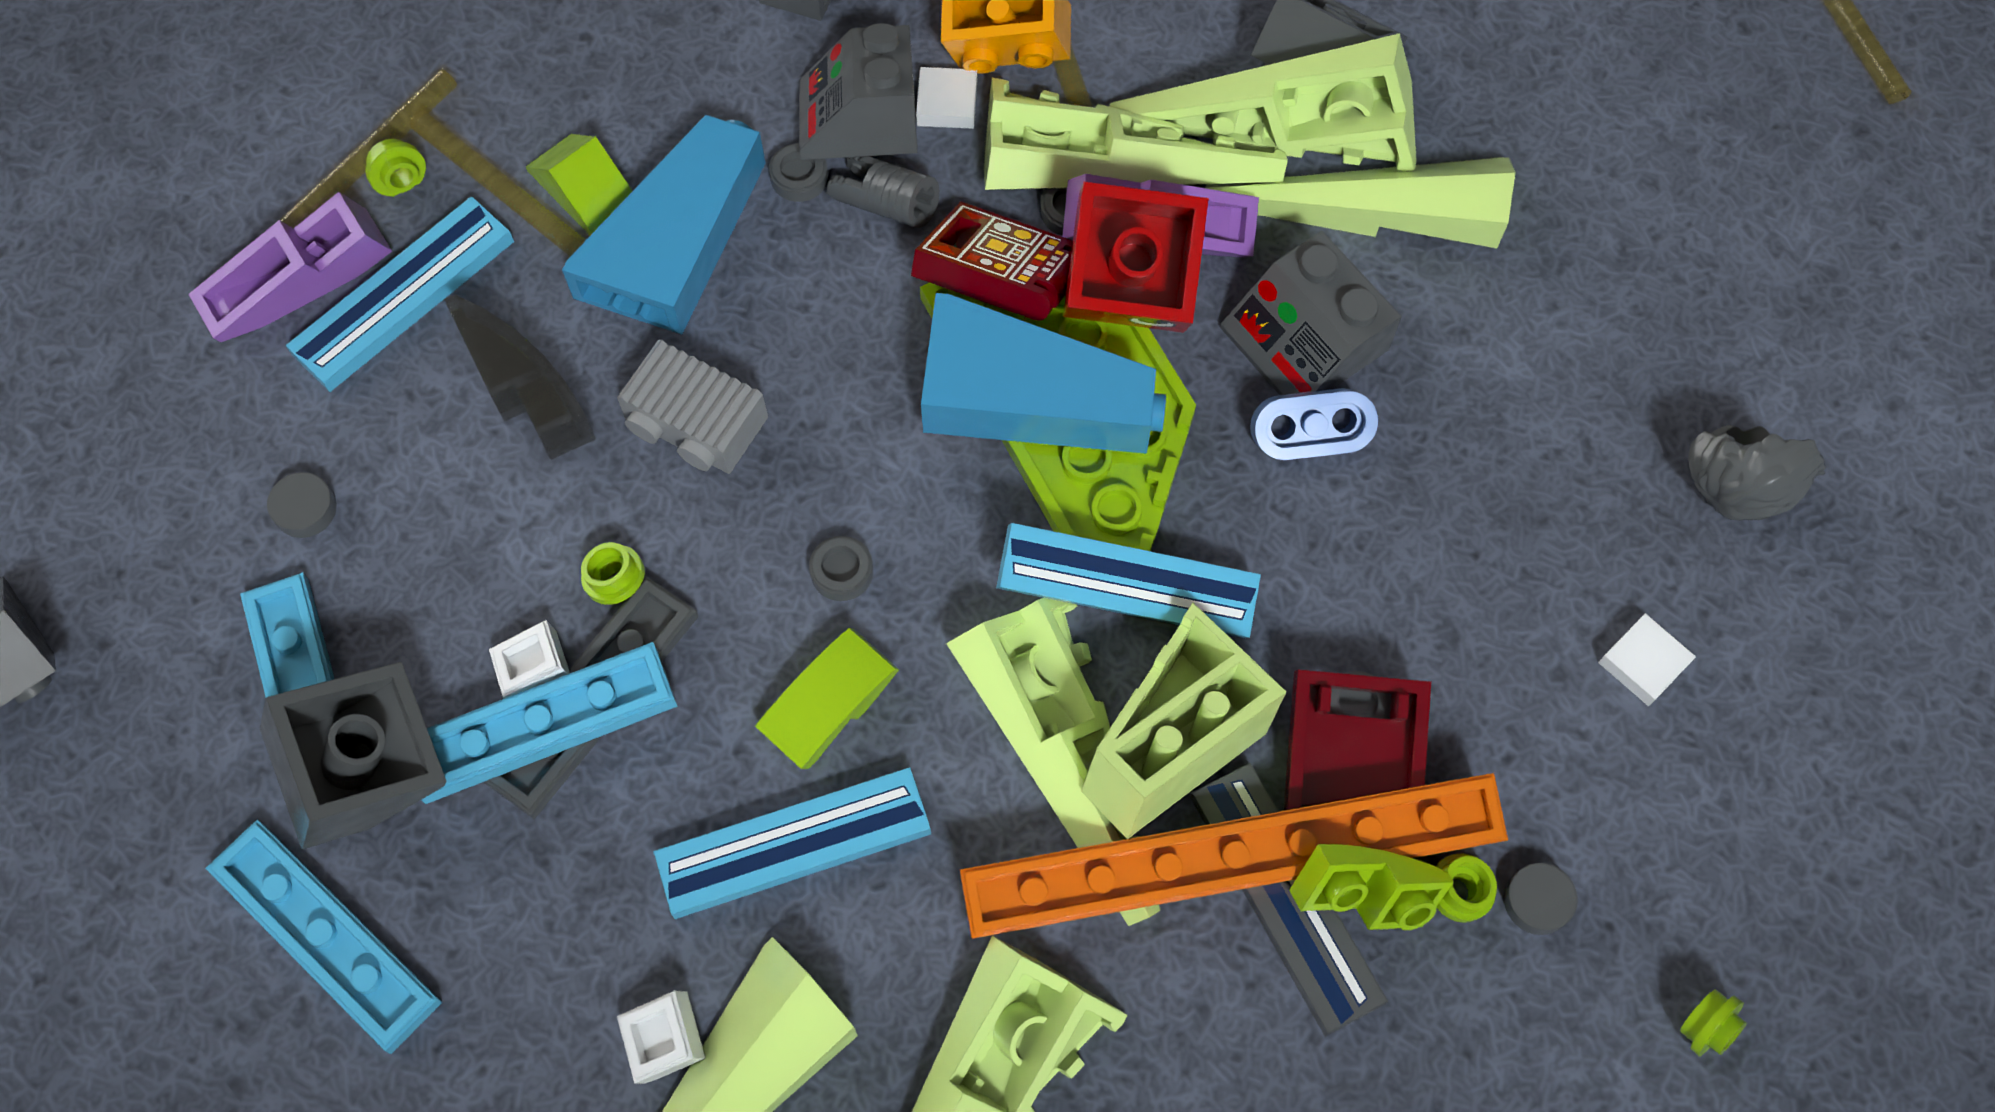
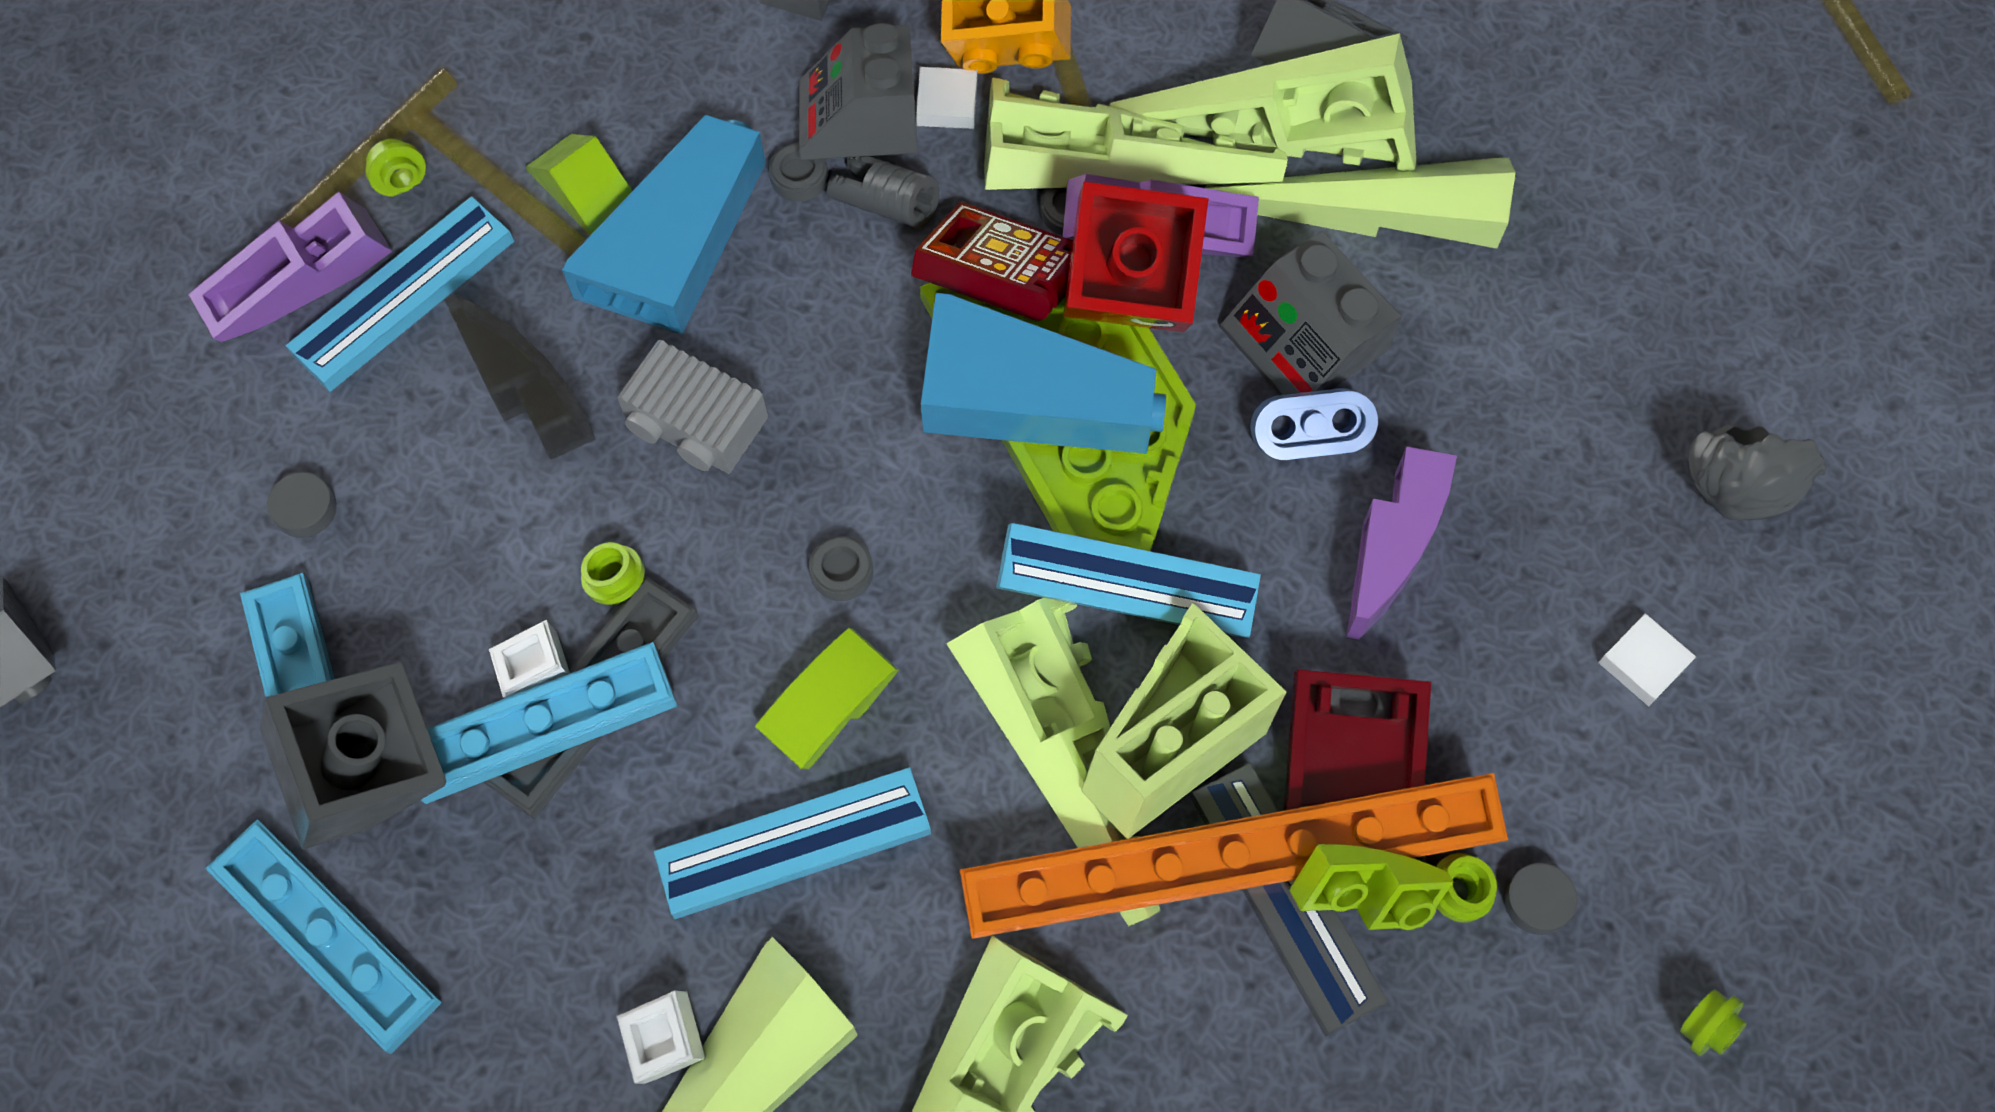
none -> medium lavender slope [1346,447,1457,640]

